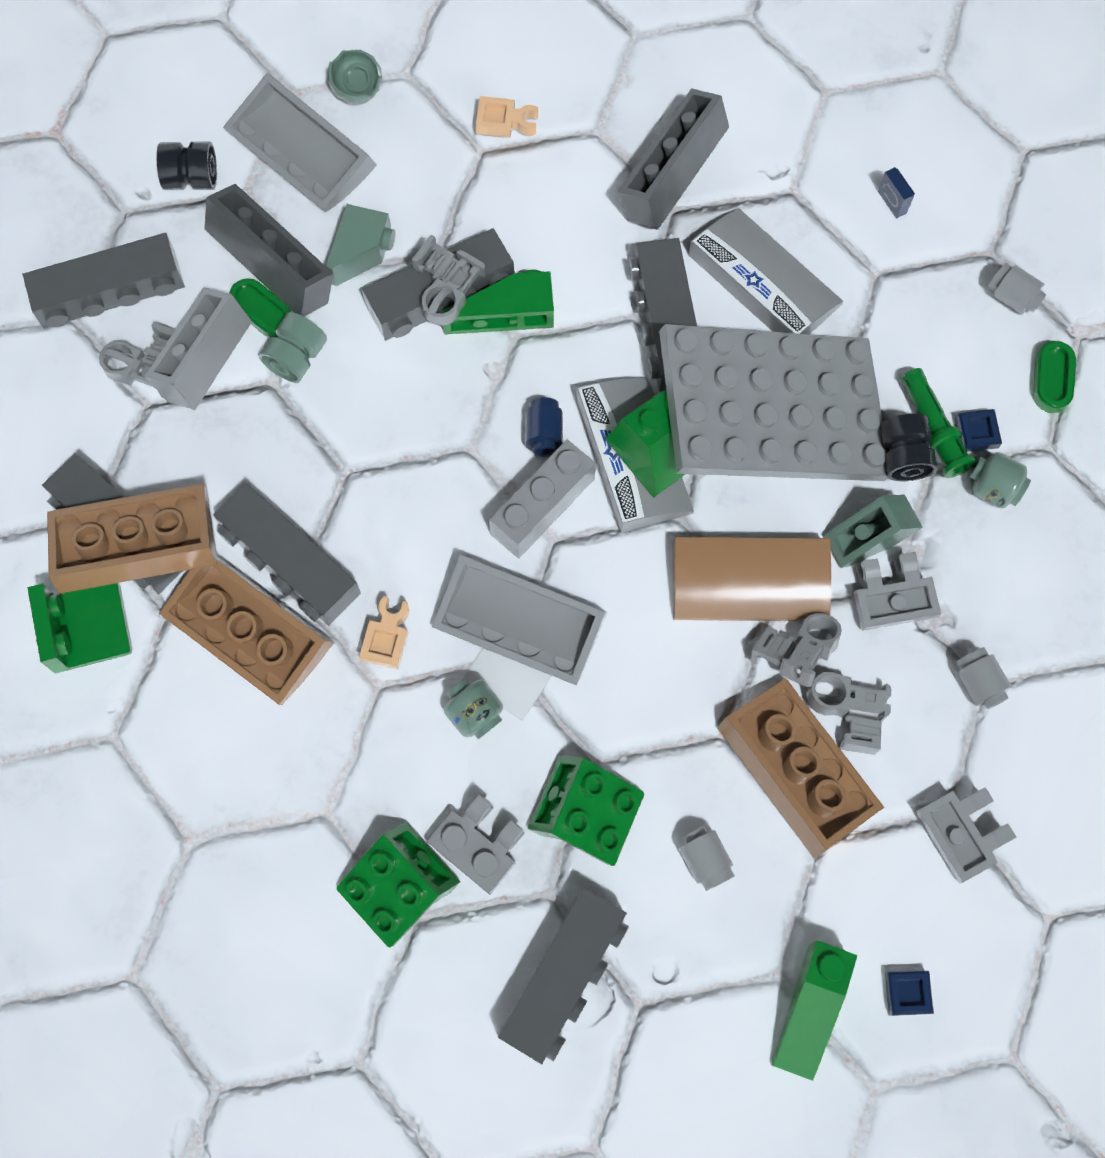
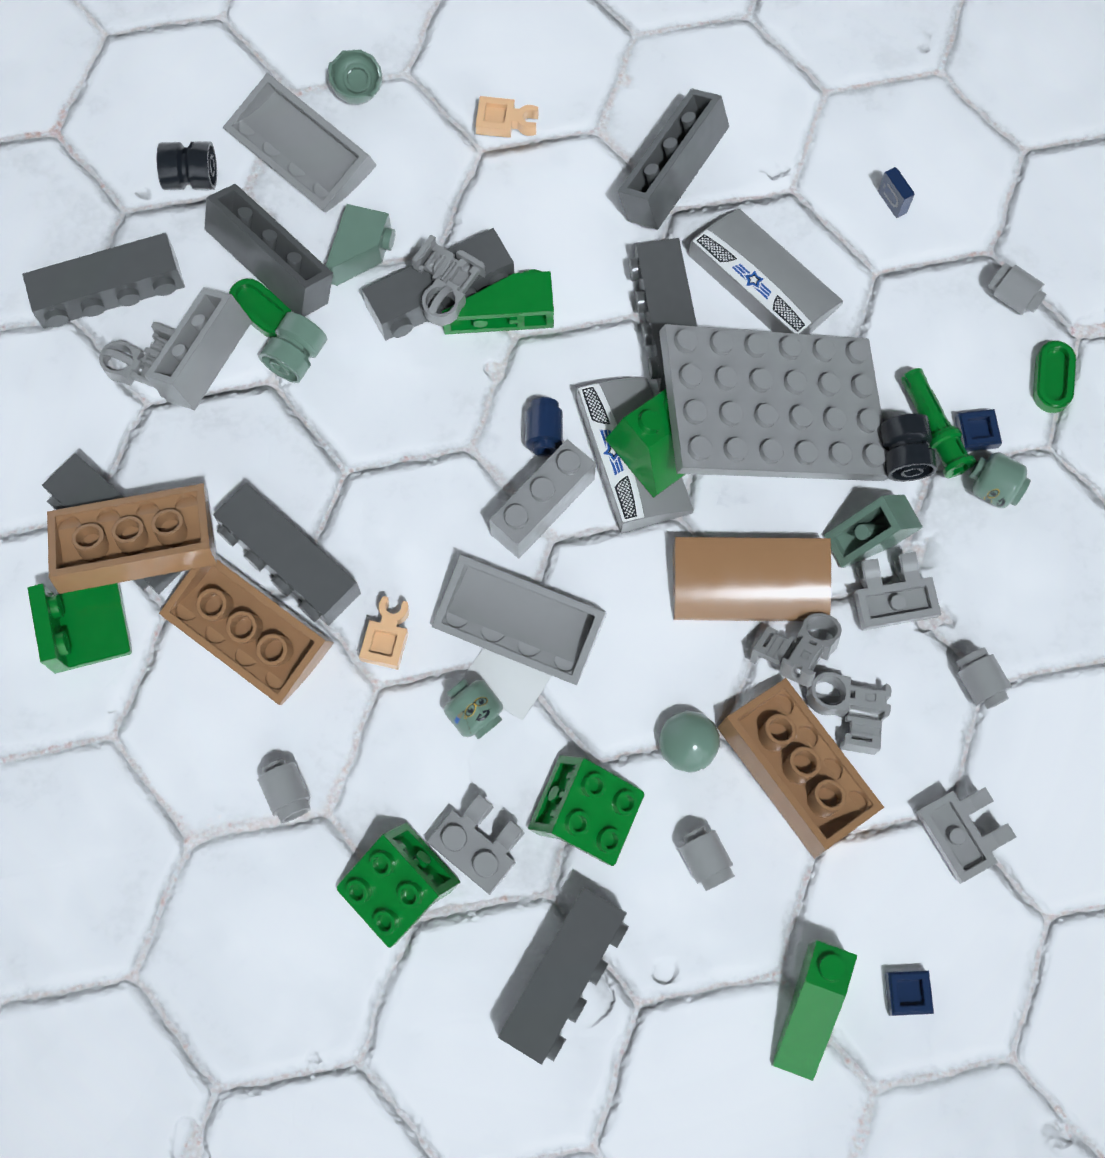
none -> light grey brick [257,759,311,823]
none -> sand green hair [659,710,720,773]

